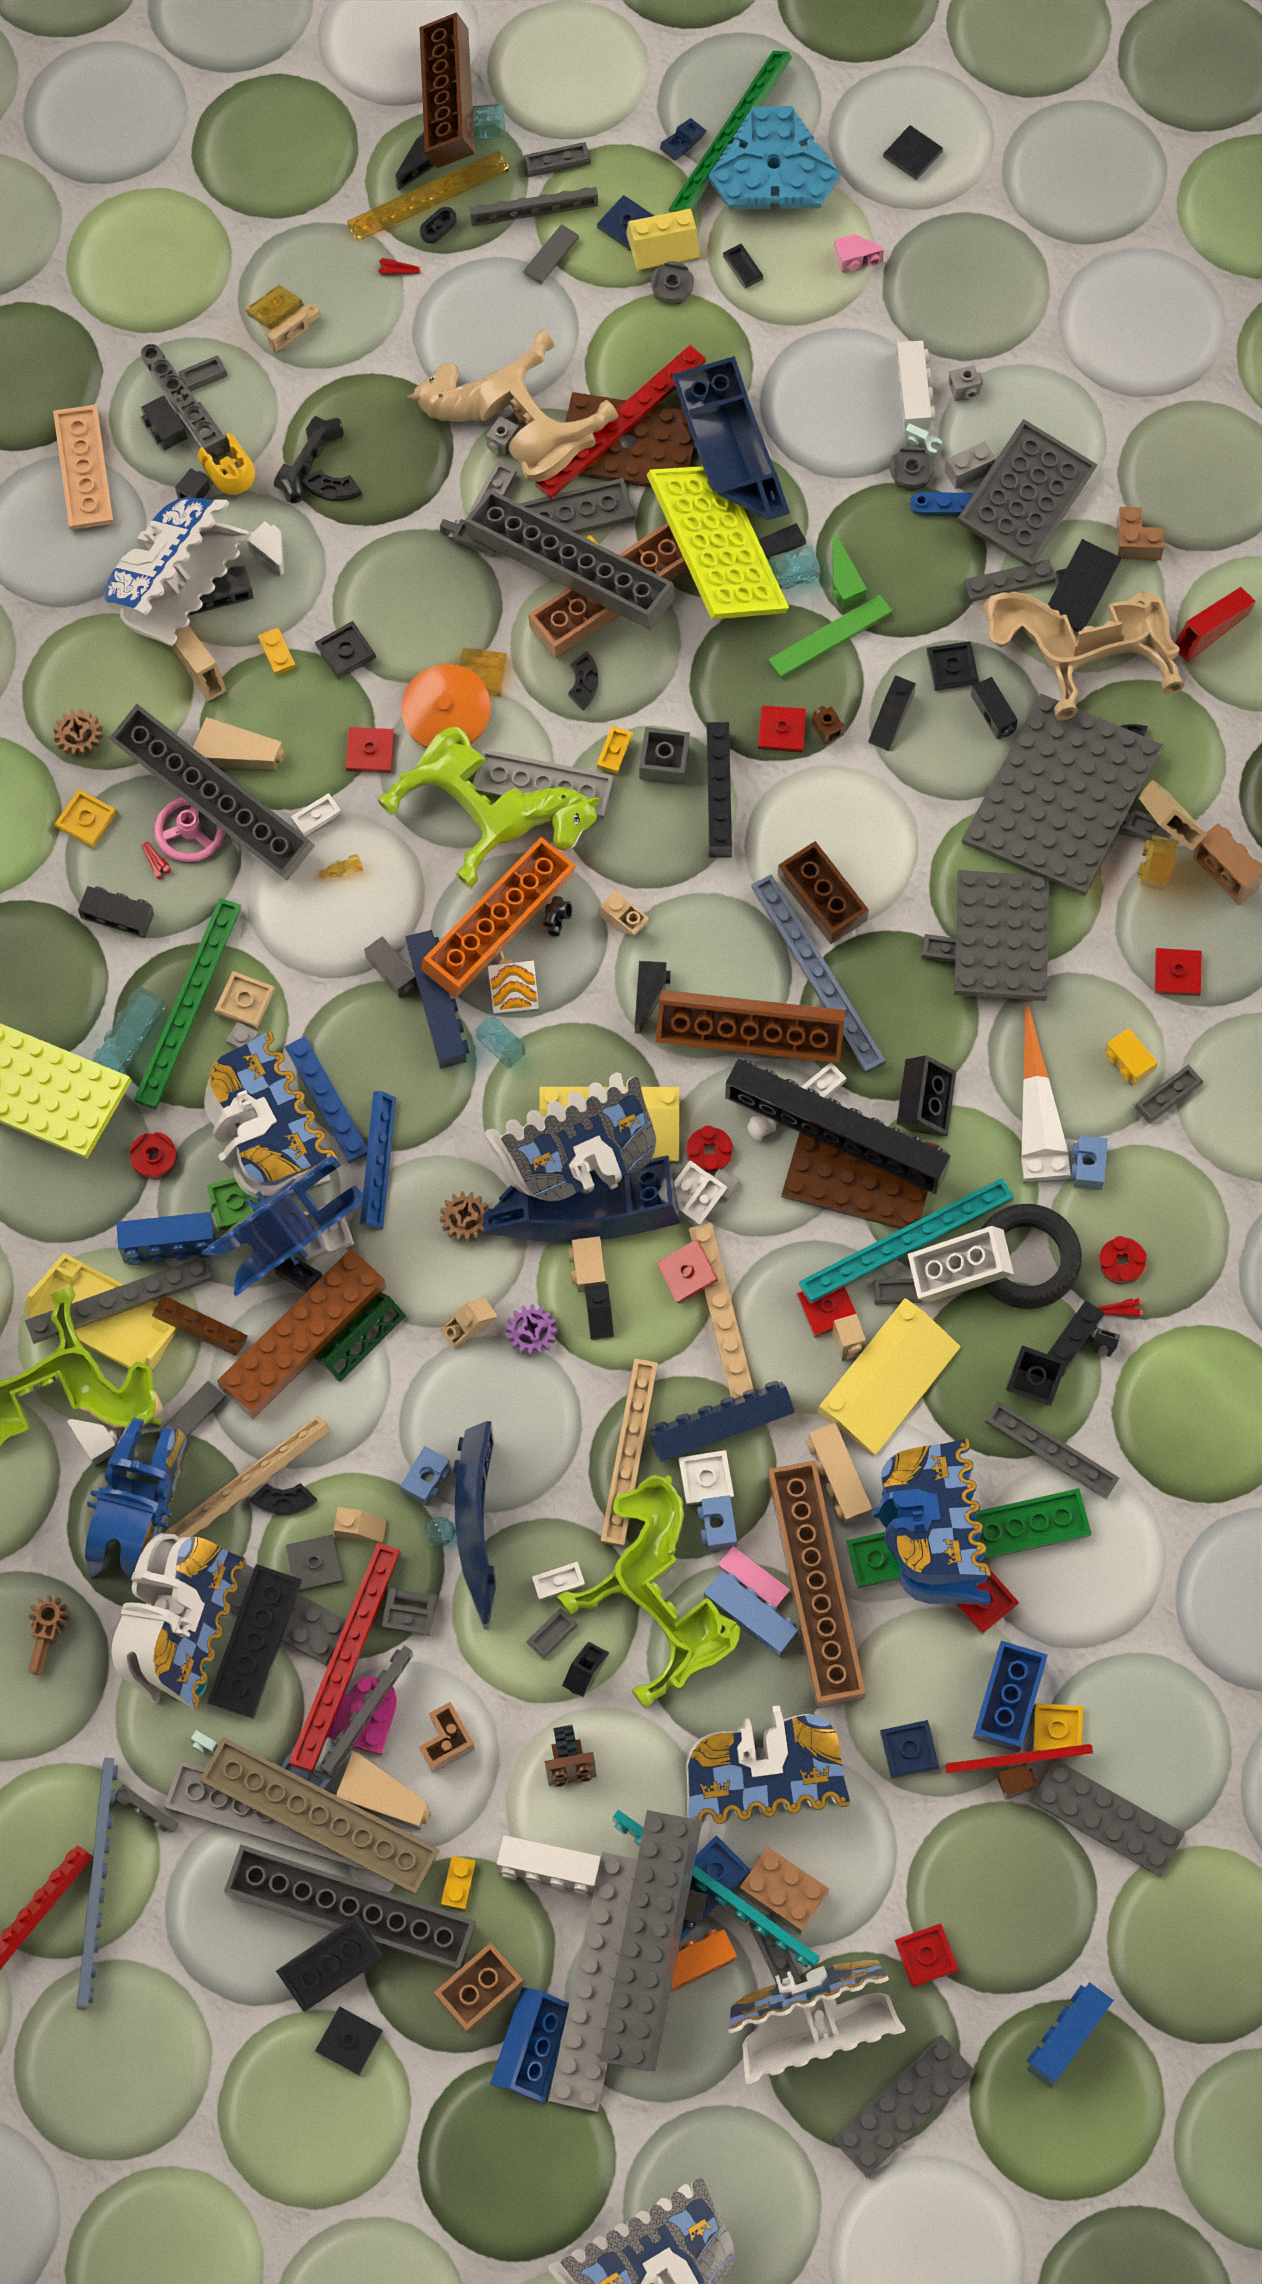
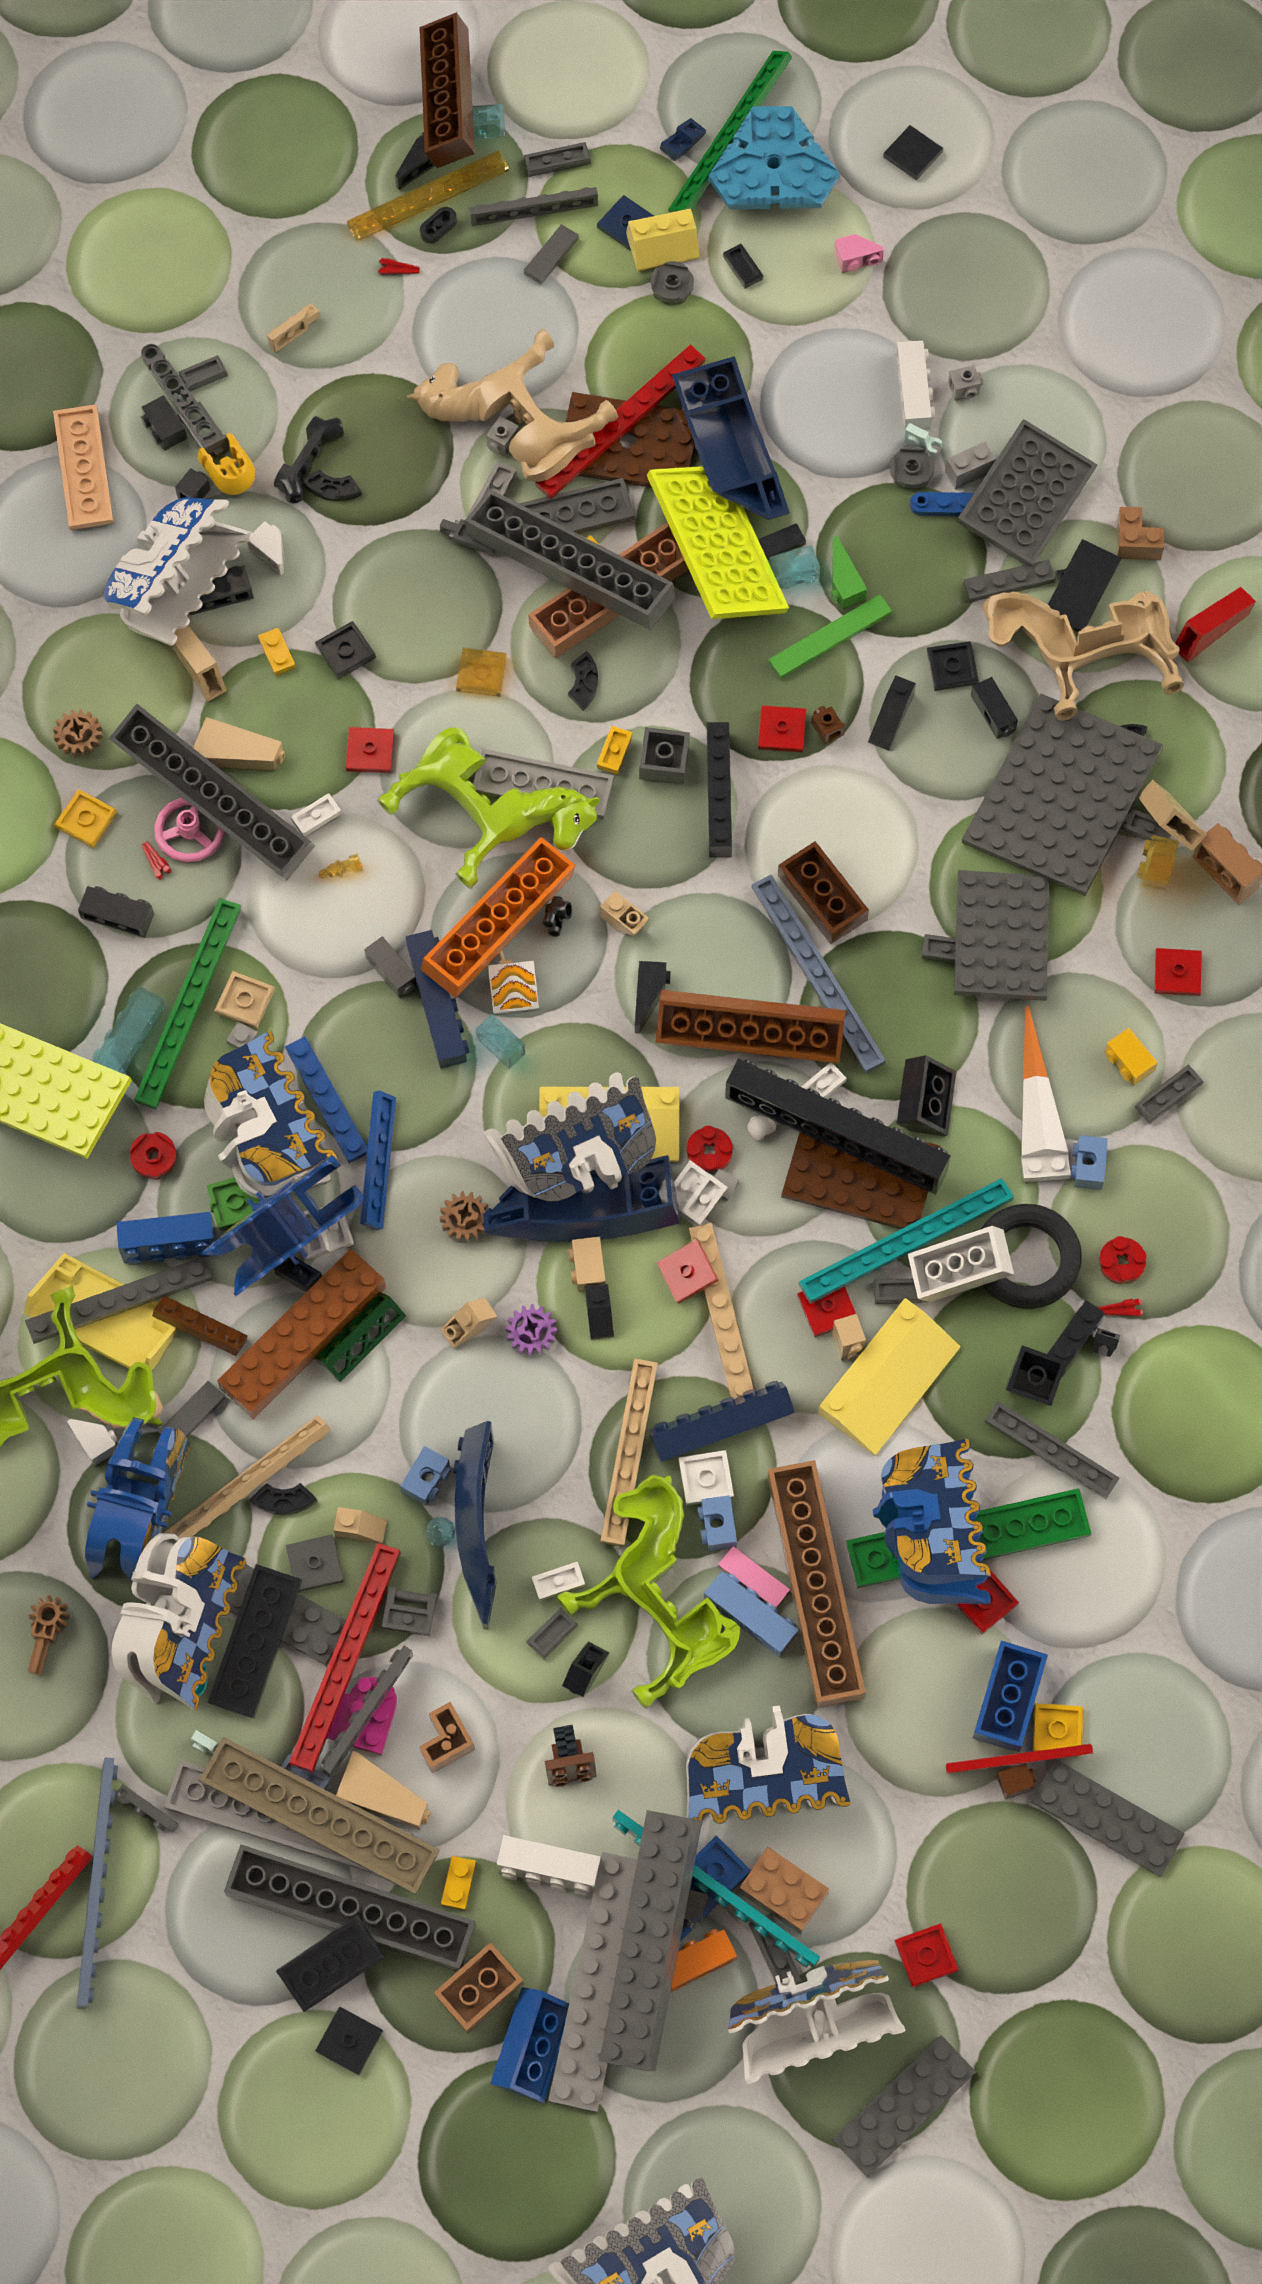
clear yellow plate [245,285,304,330] -> none
orange dish [401,664,491,749] -> none
tan brick [806,1423,872,1525] -> none
dark blue plate [880,1720,939,1779] -> none
blue brick [1027,1982,1114,2088] -> none

